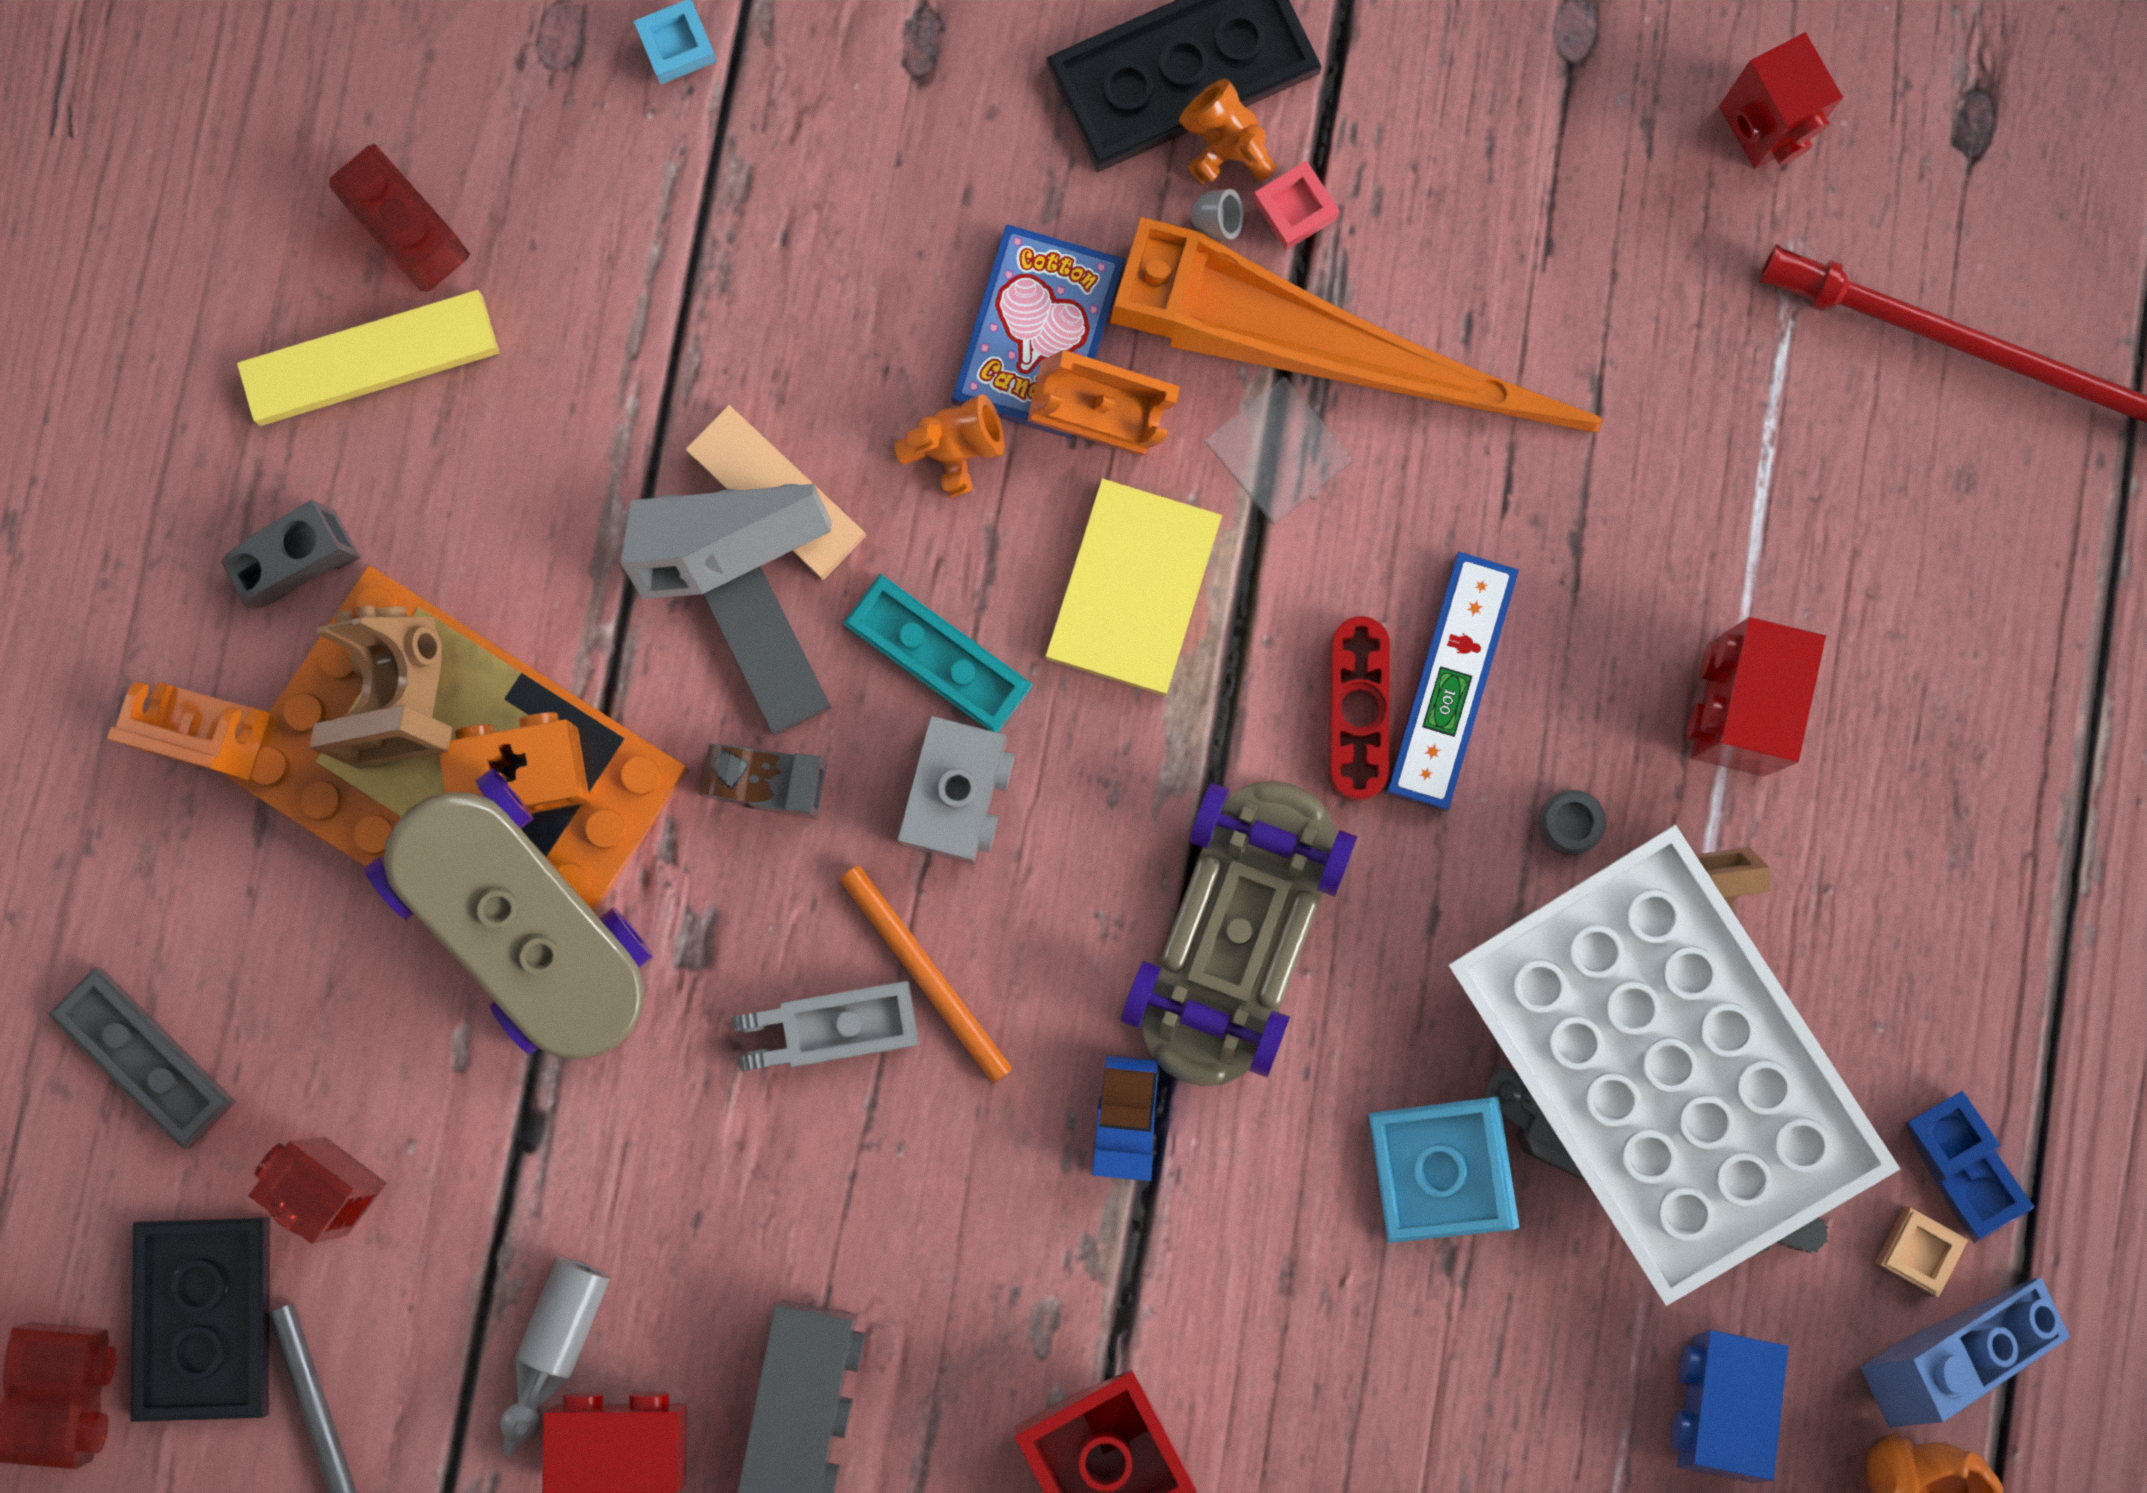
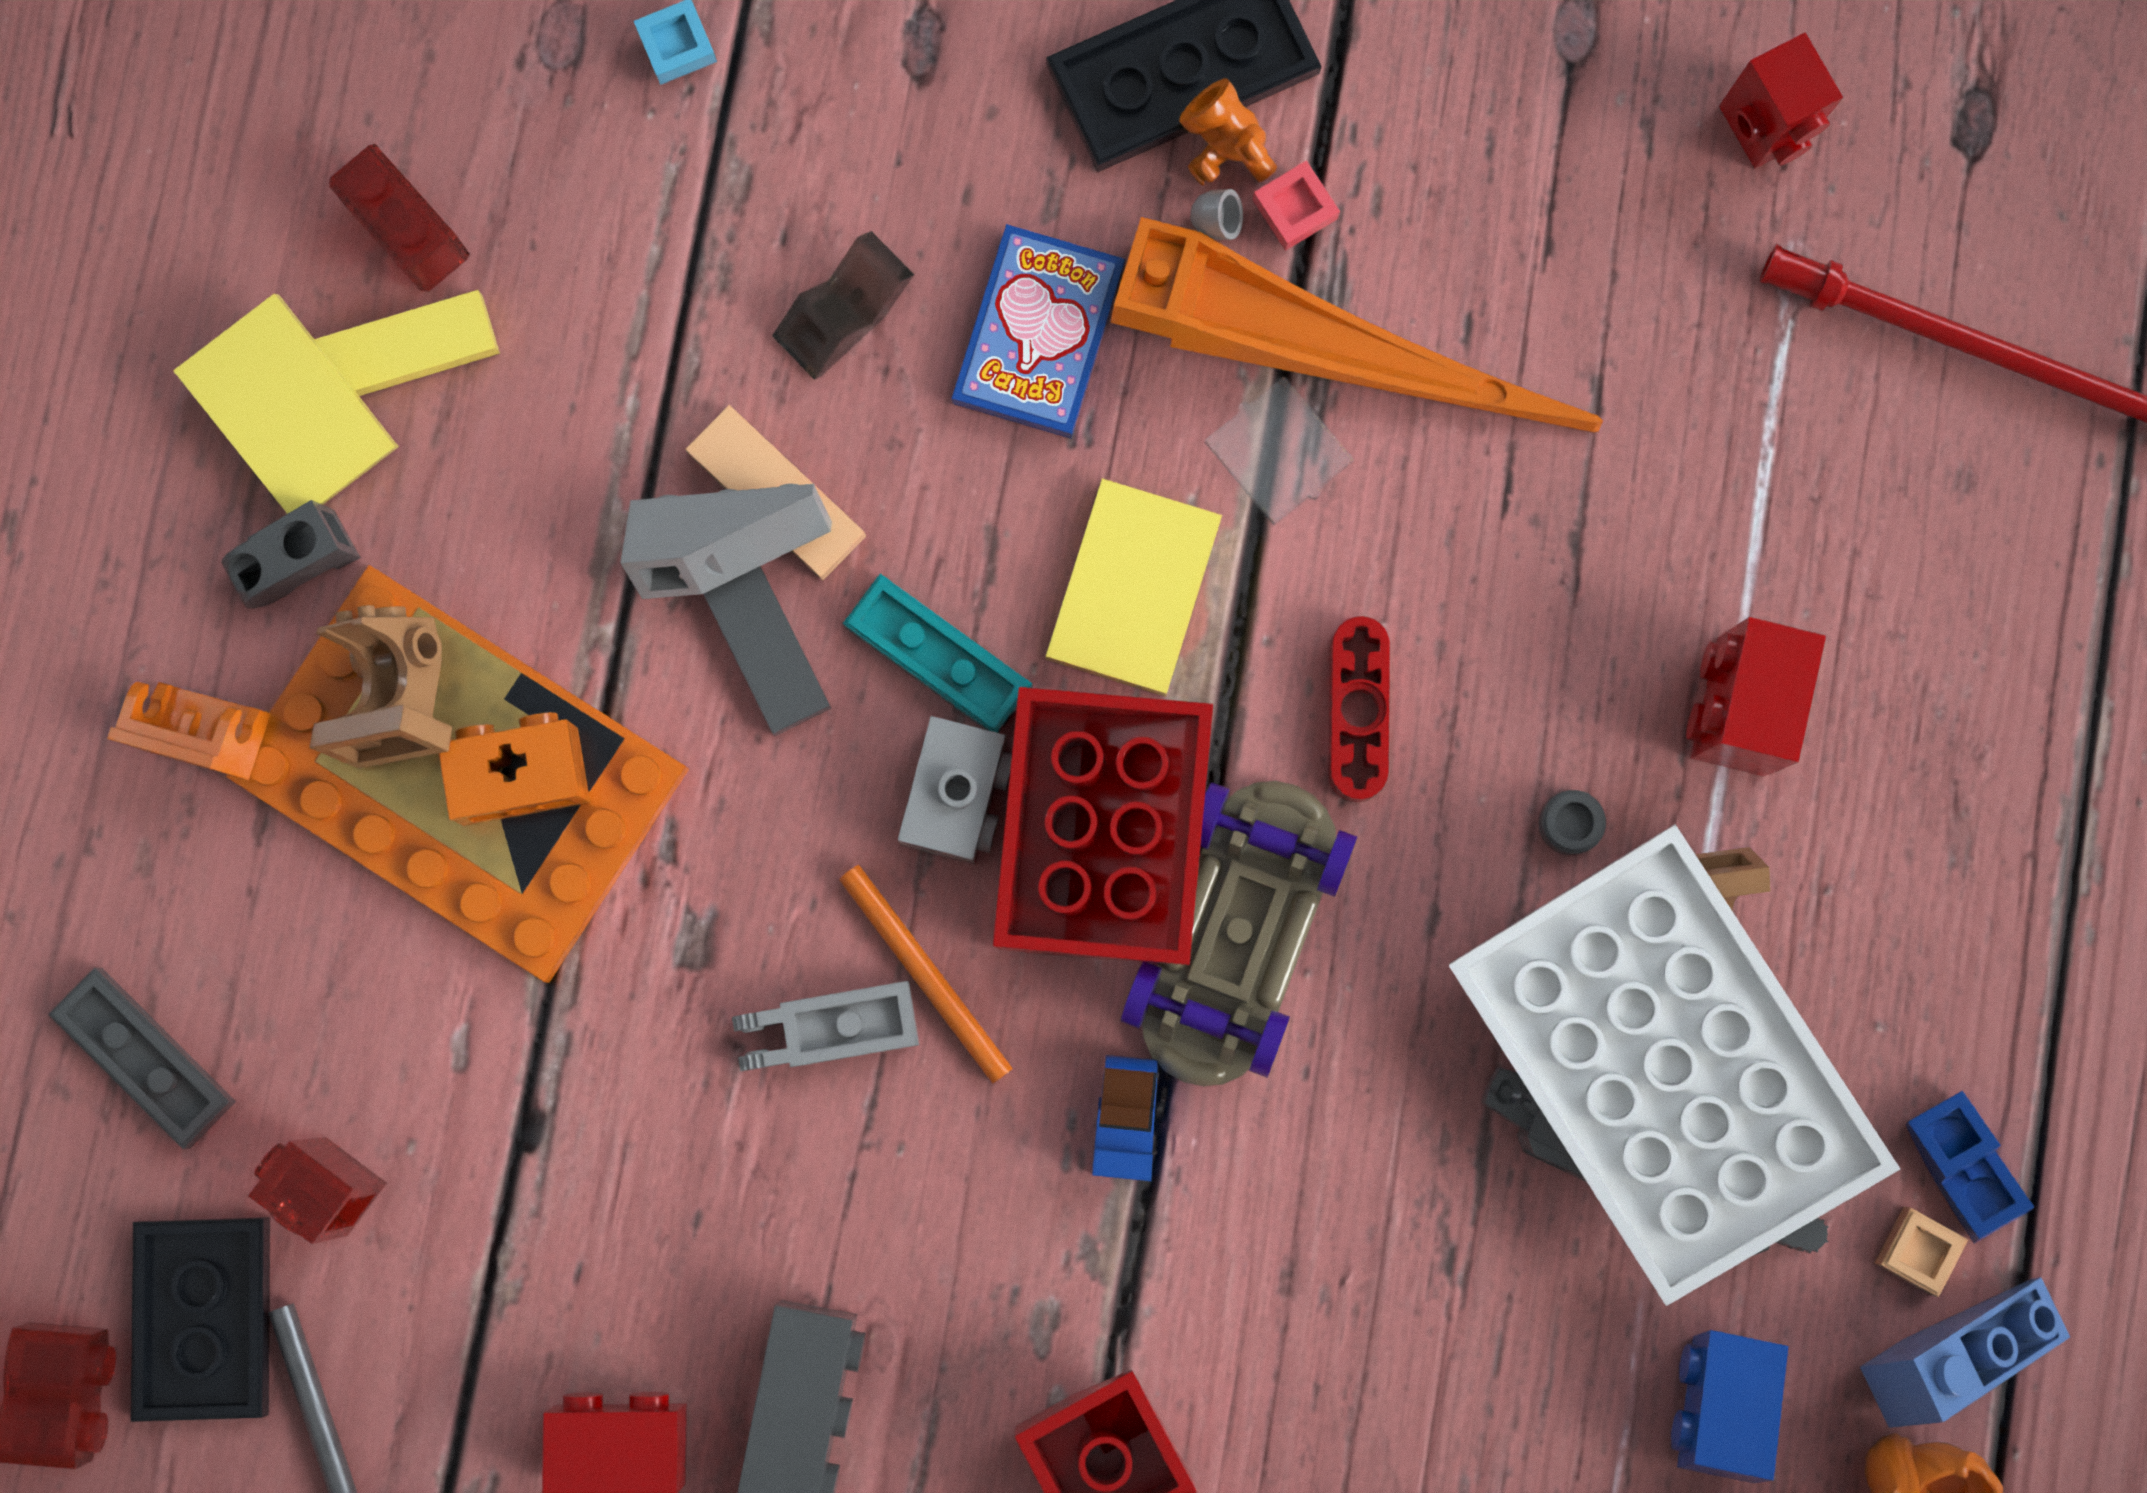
dark tan piece [364,768,653,1060] -> none
light grey wheel [500,1256,611,1456] -> none
leg [700,744,827,820] -> none
orange piece [894,394,1005,498] -> none
orange hinge [1027,350,1180,456] -> none
medium azure tile [1368,1096,1519,1243] -> none
tile [1385,552,1519,812] -> none
none -> light yellow tile [173,294,399,514]
none -> clear smoke slope [772,231,915,380]
none -> red slope [993,687,1213,965]

